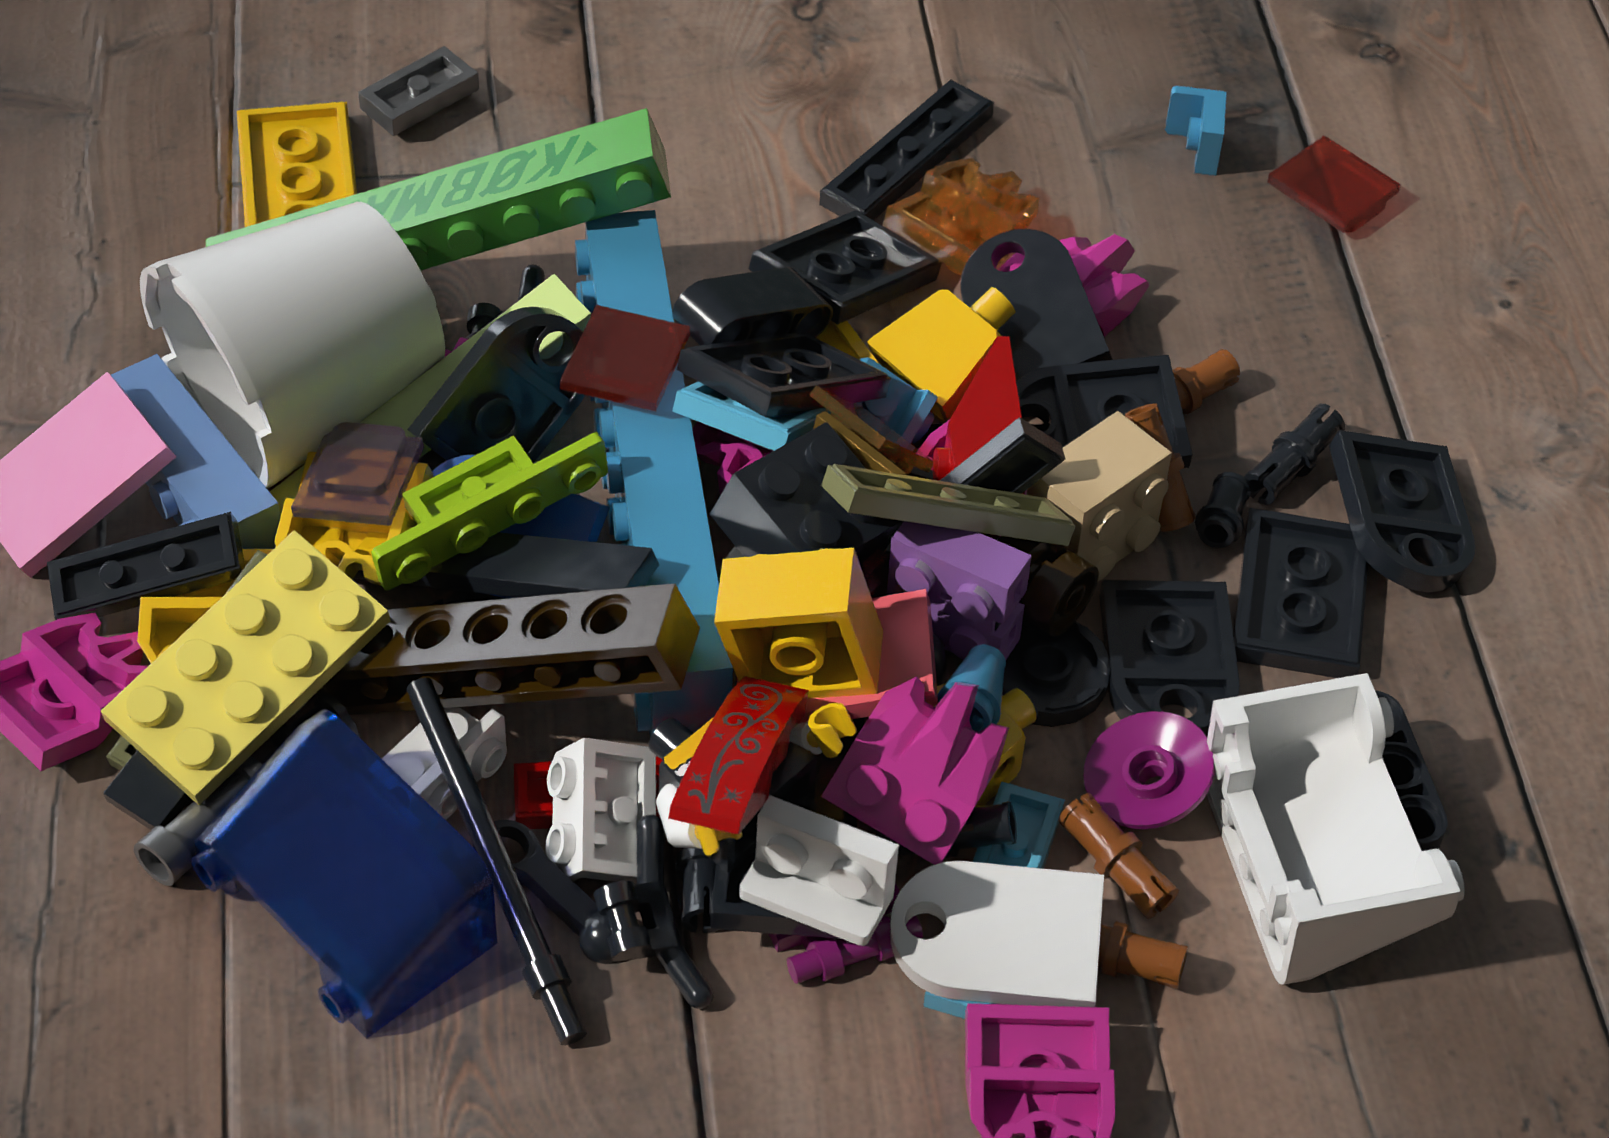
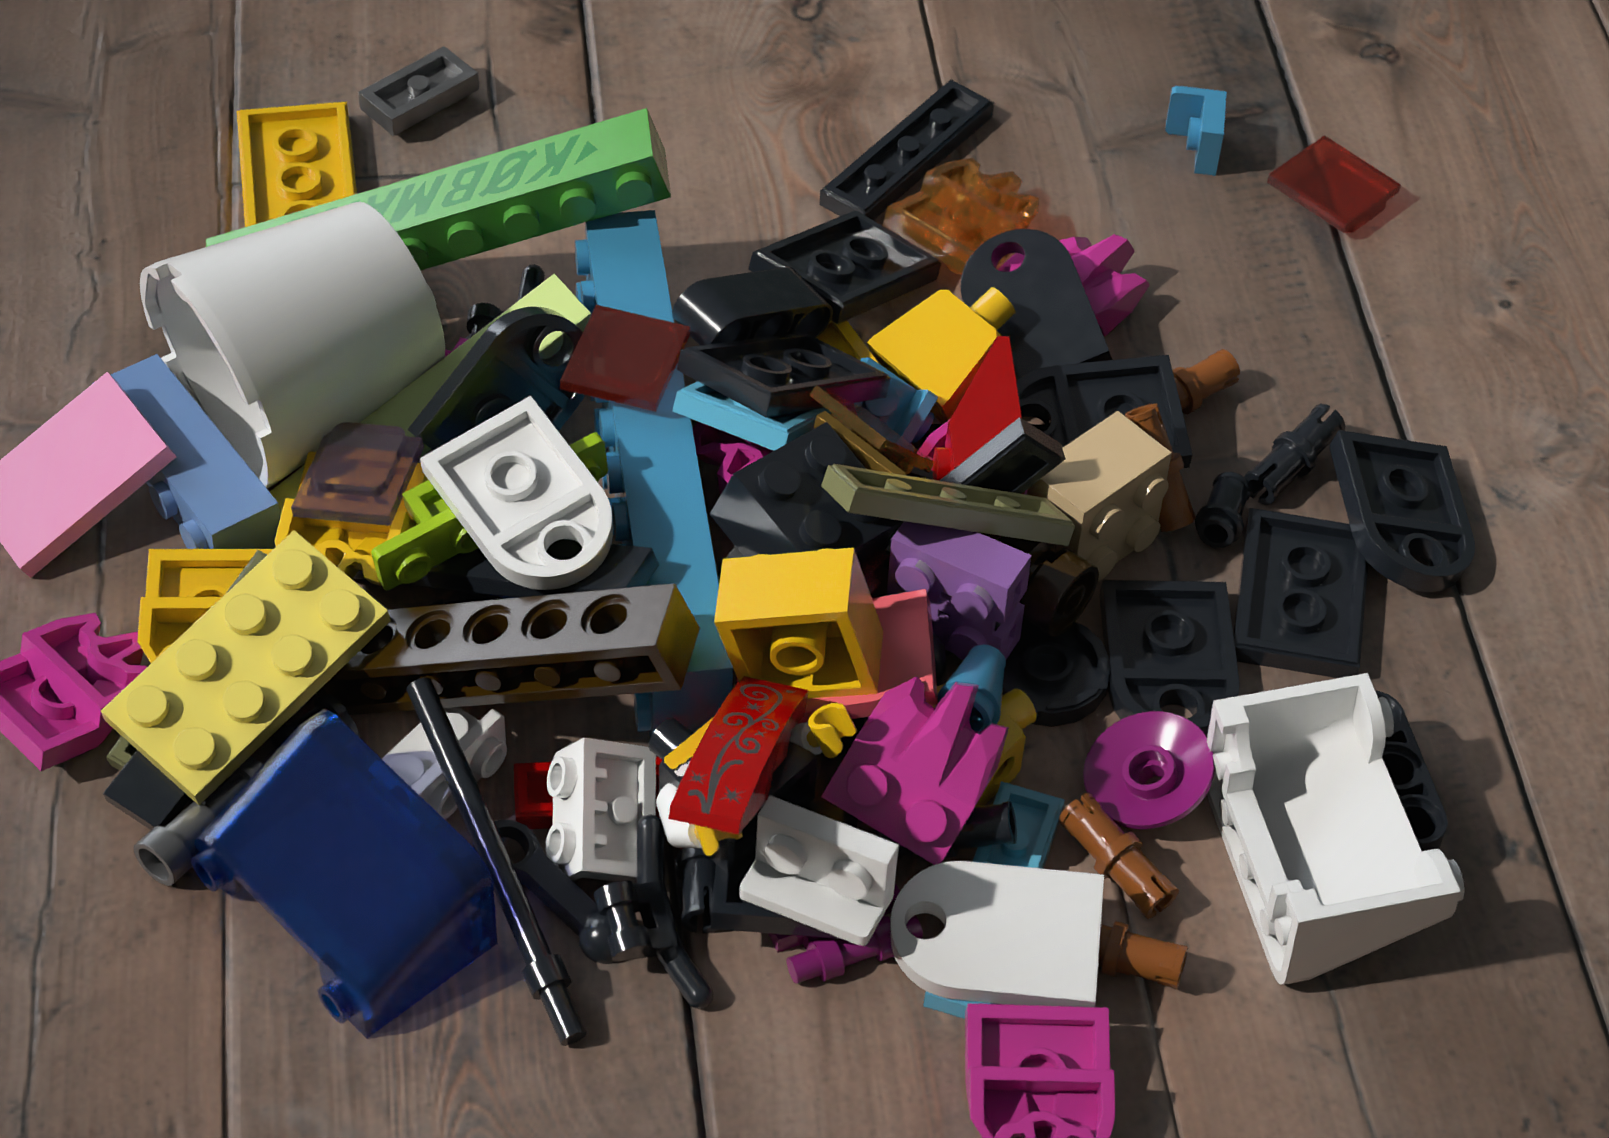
black tile [47,512,245,620] -> none
none -> white tile [420,396,613,590]

